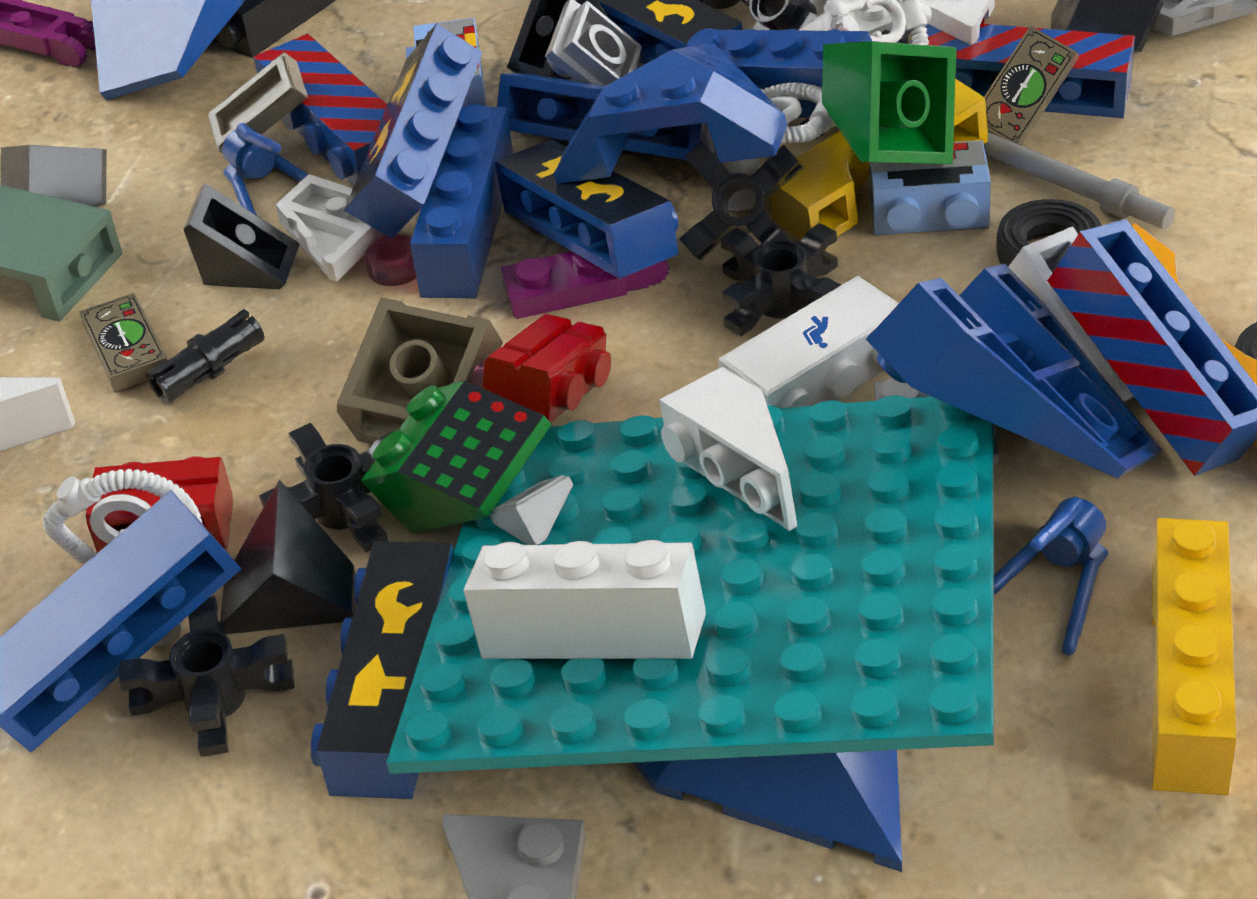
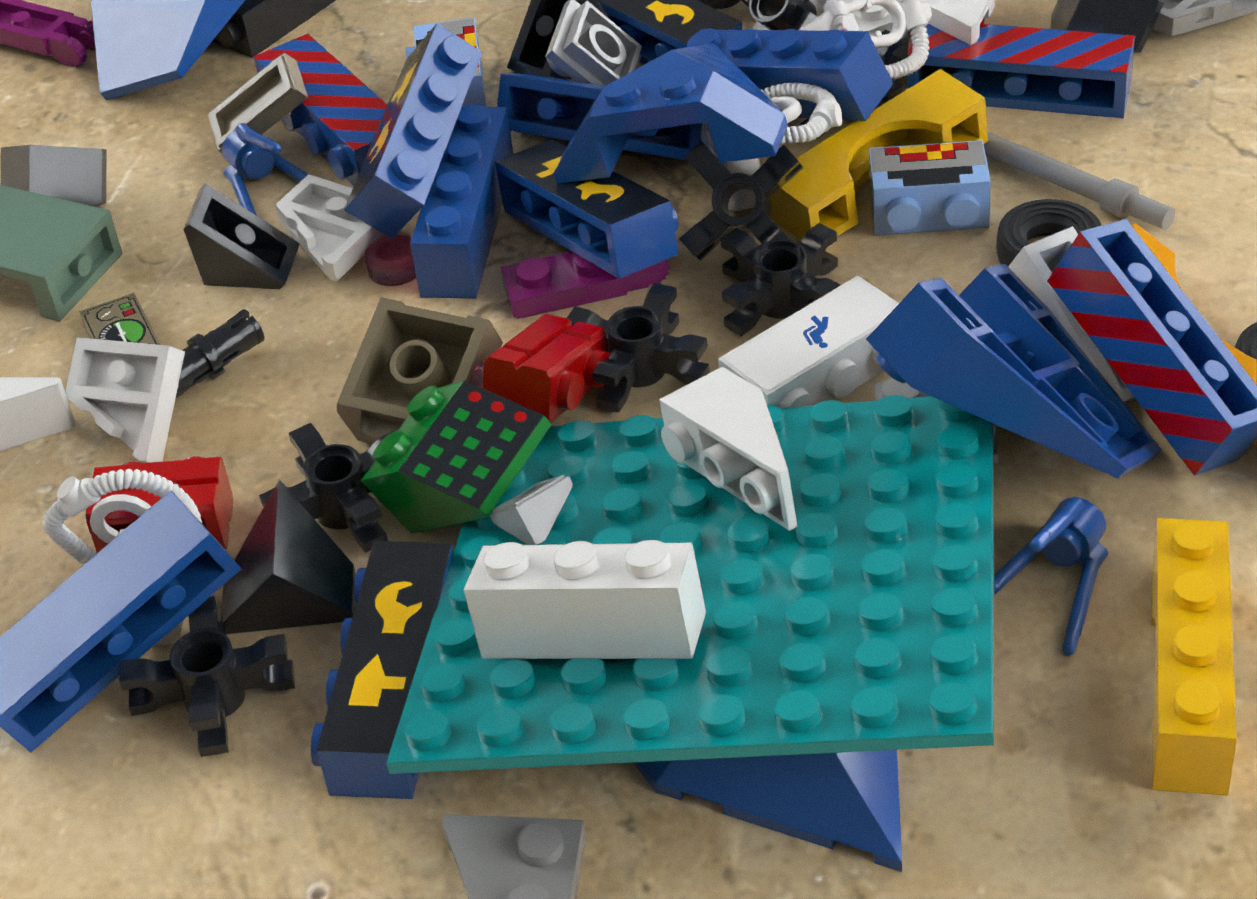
green slope [822,41,956,164] -> none
tile [984,26,1079,146] -> none
none -> white wing [65,337,185,463]
none -> black pin [567,283,710,413]

